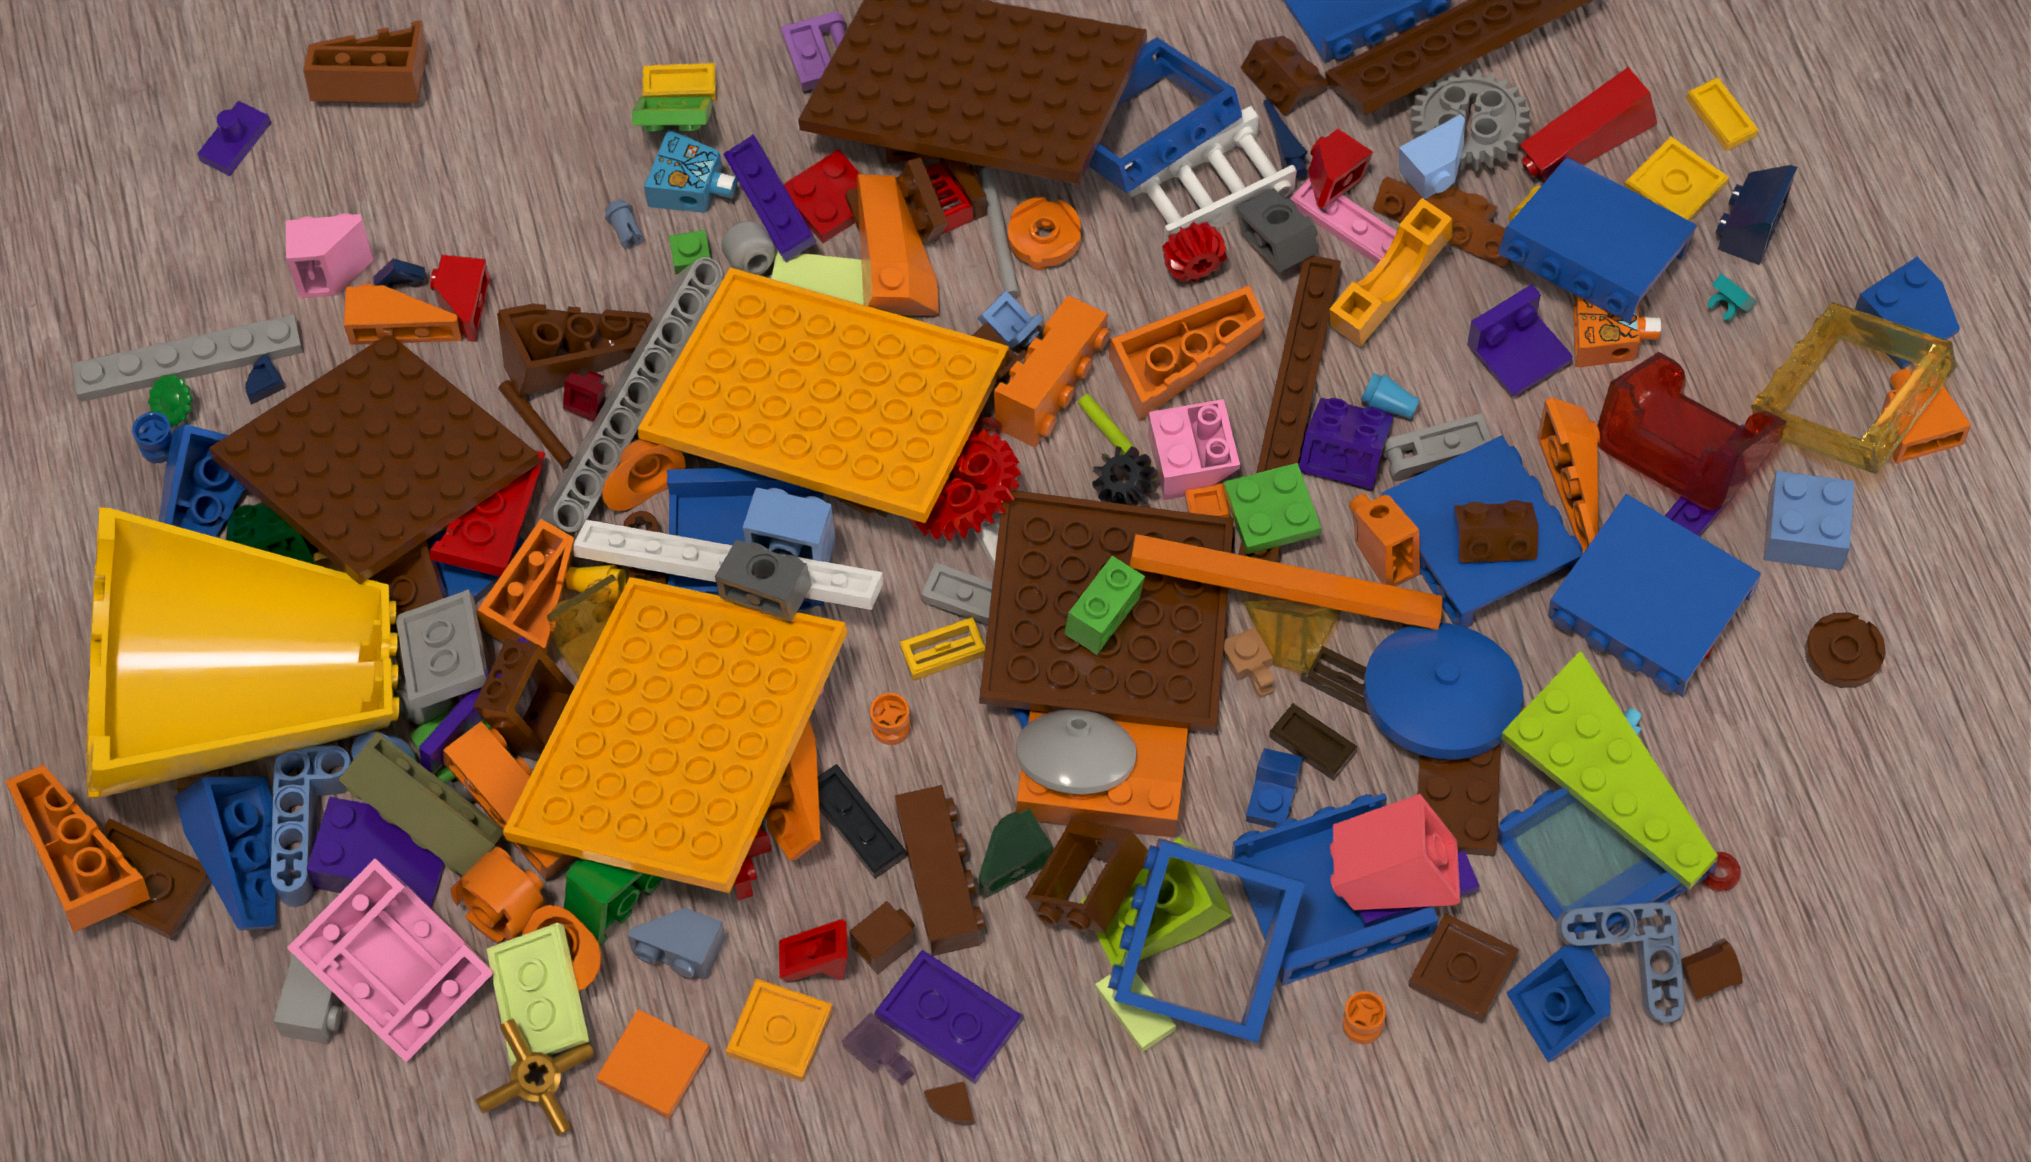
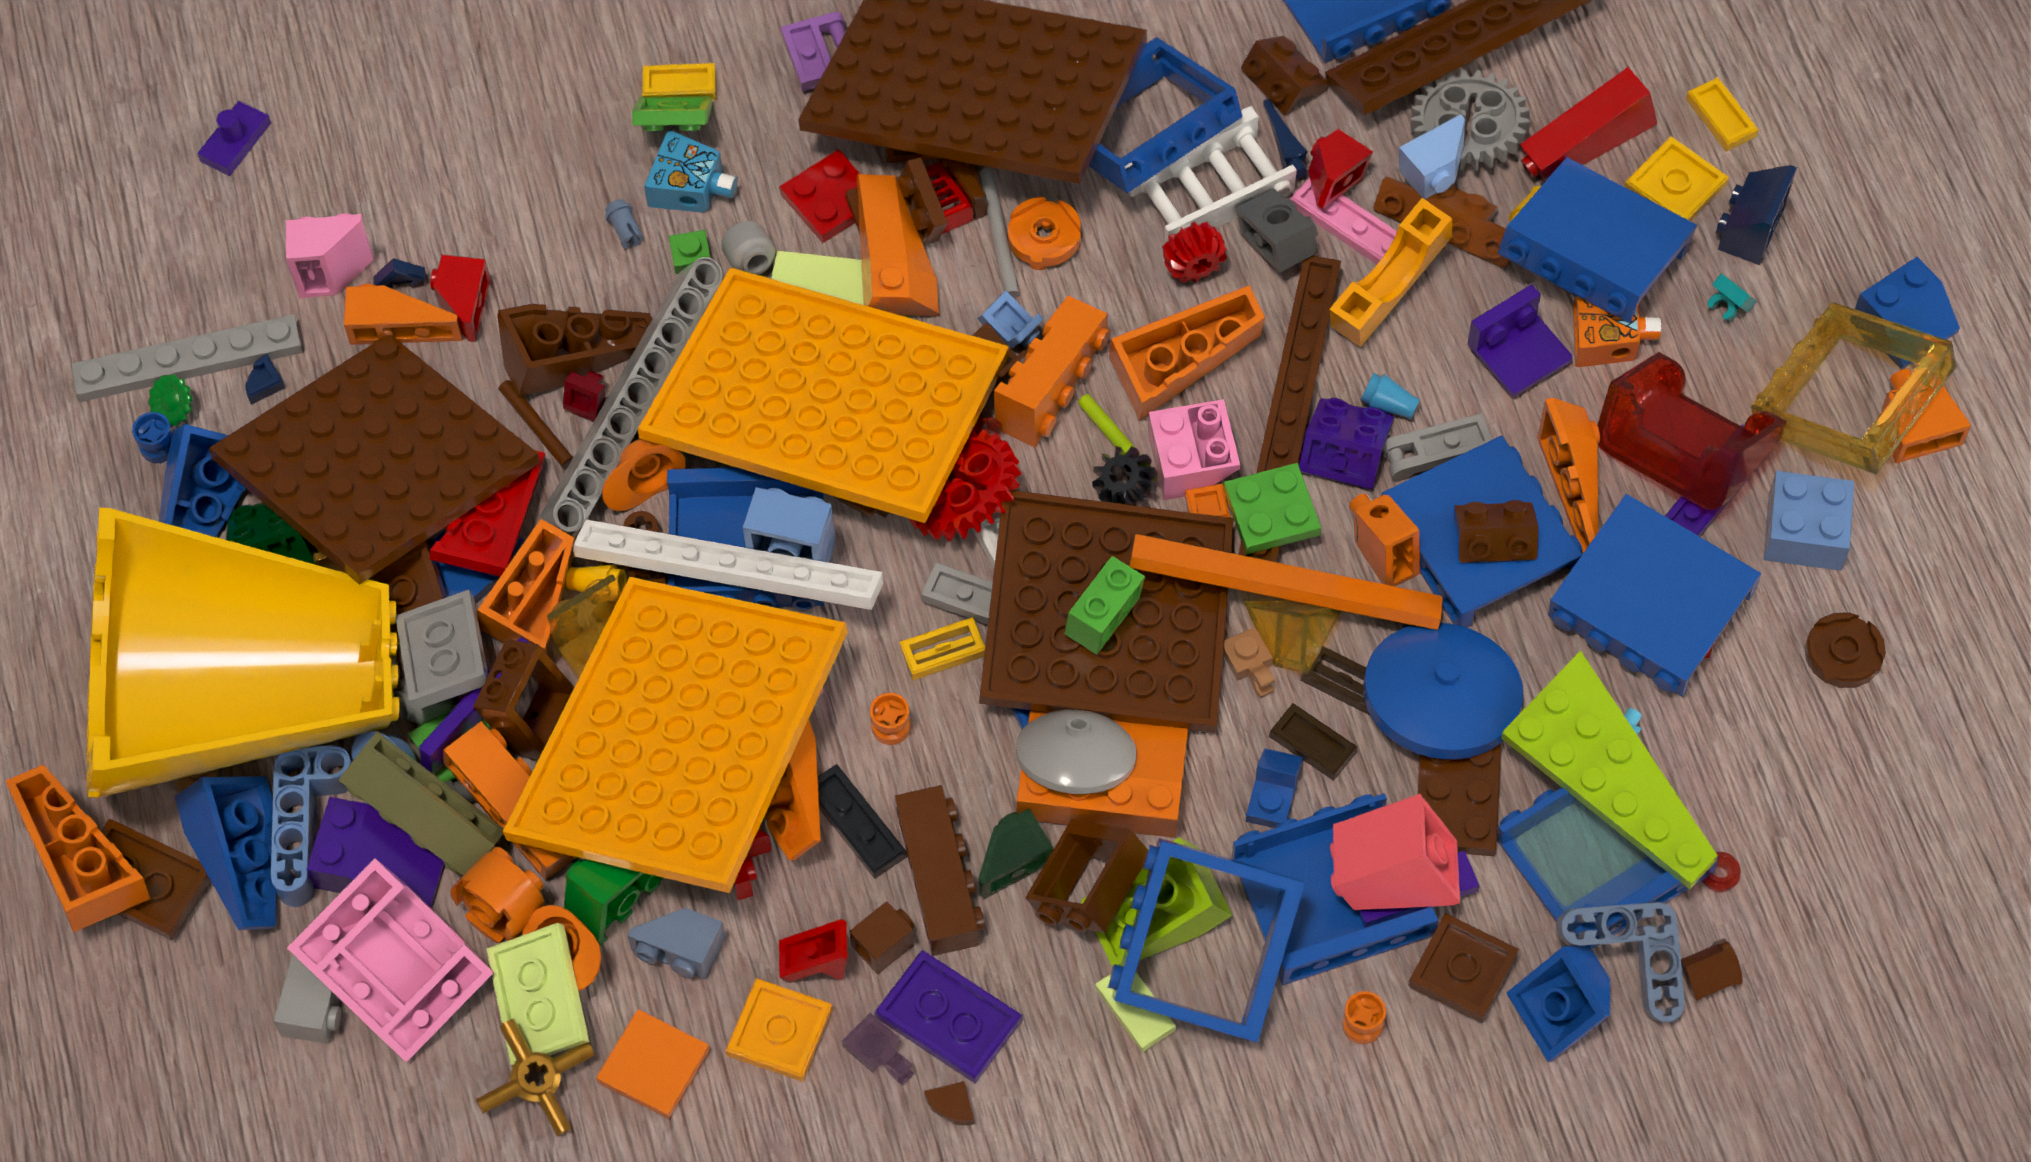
dark orange wedge [303,20,428,103] -> none
dark grey brick [715,540,812,622] -> none
dark purple tile [723,134,817,262] -> none

